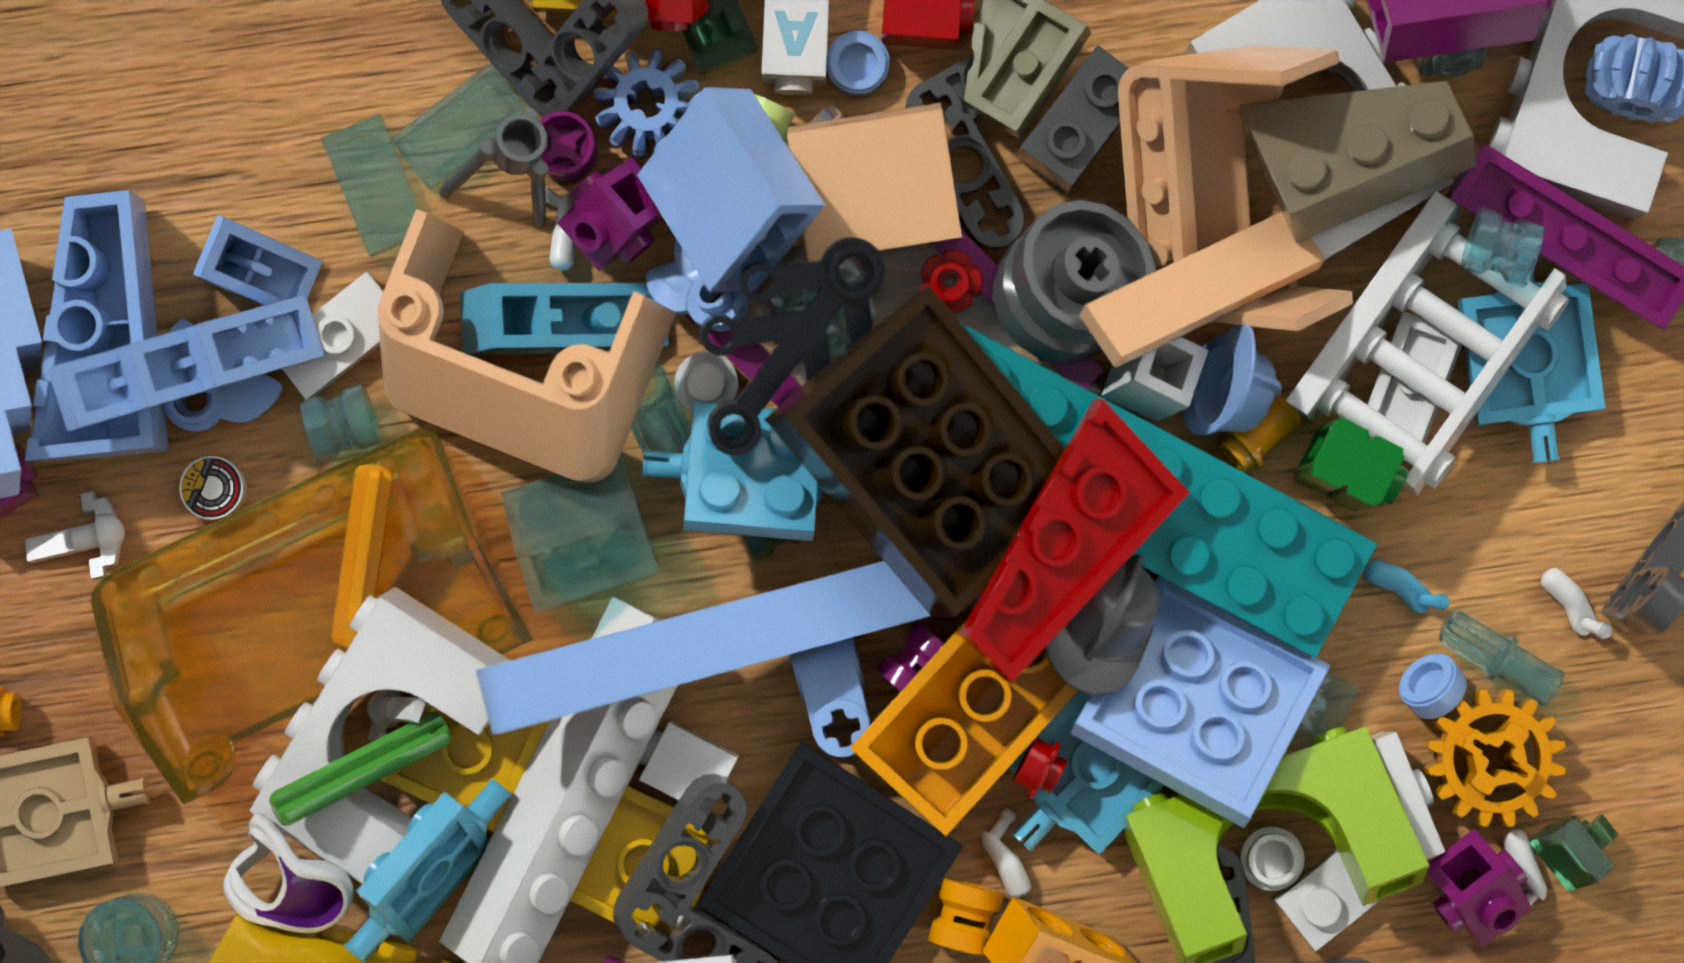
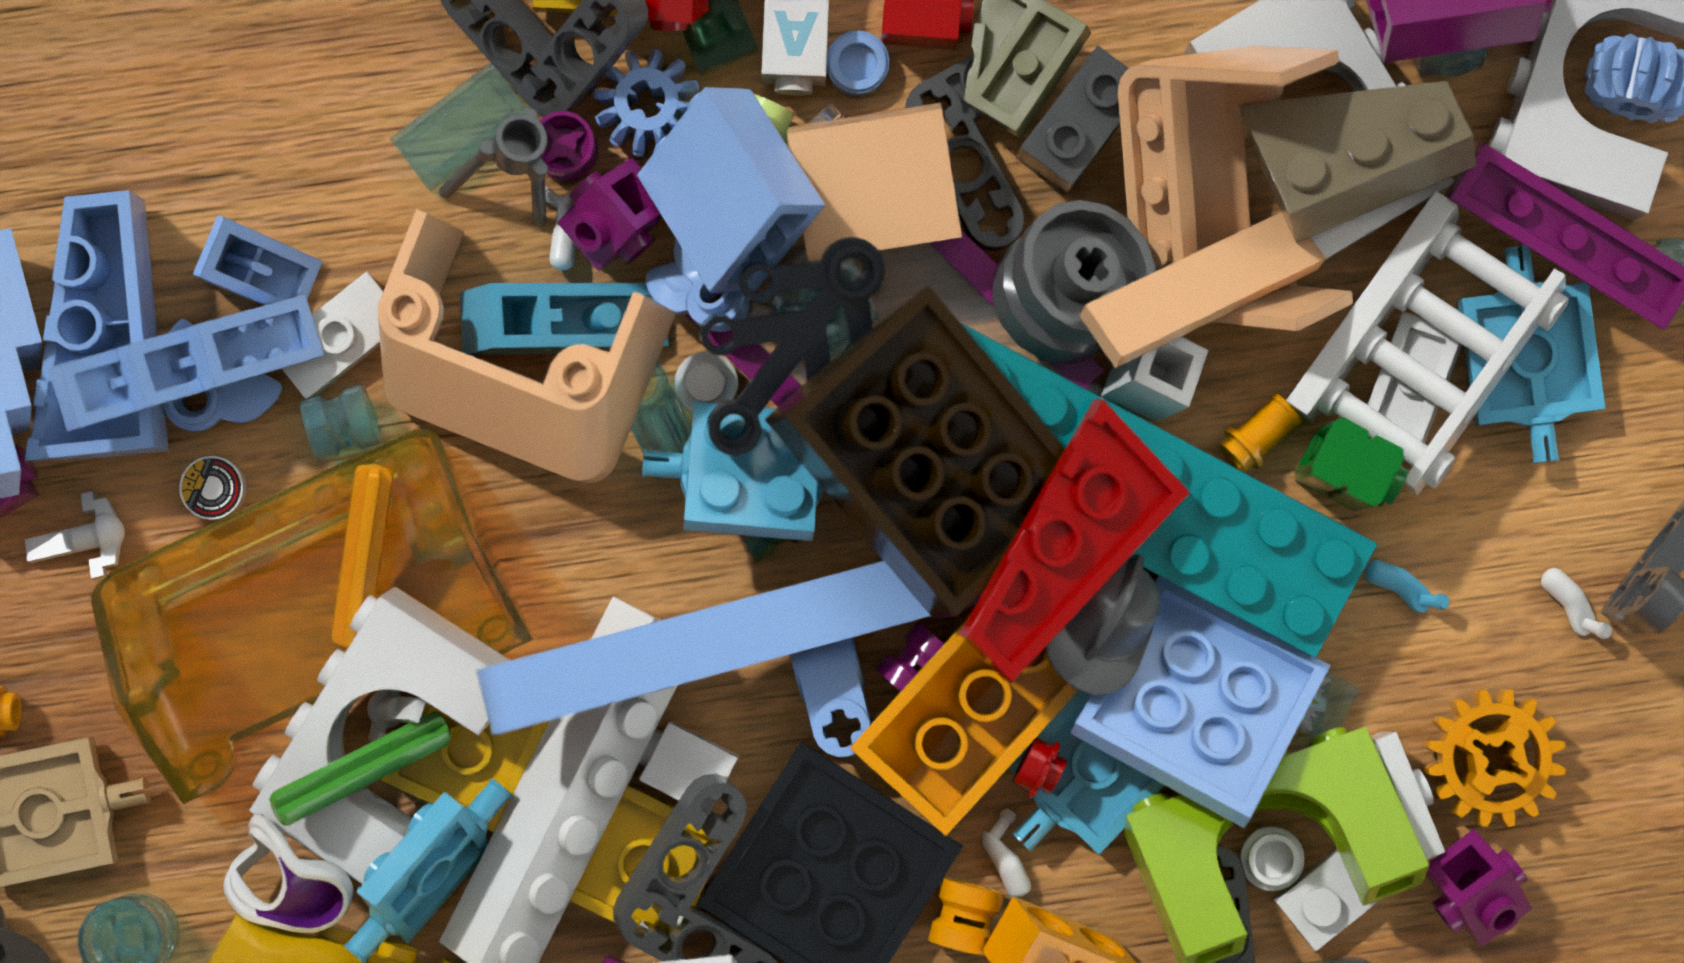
clear light blue tile [321,114,420,257] -> none
clear light blue slope [501,452,663,614] -> none
red plate [920,249,983,313] -> none
light blue piece [1182,324,1282,436] -> none
light blue tile [1399,653,1467,719] -> none
clear light blue axle [1439,611,1564,706] -> none
clear light blue wheel [1461,207,1545,288] -> none
white piece [1502,829,1547,918] -> none
clear green tile [1529,814,1618,892] -> none

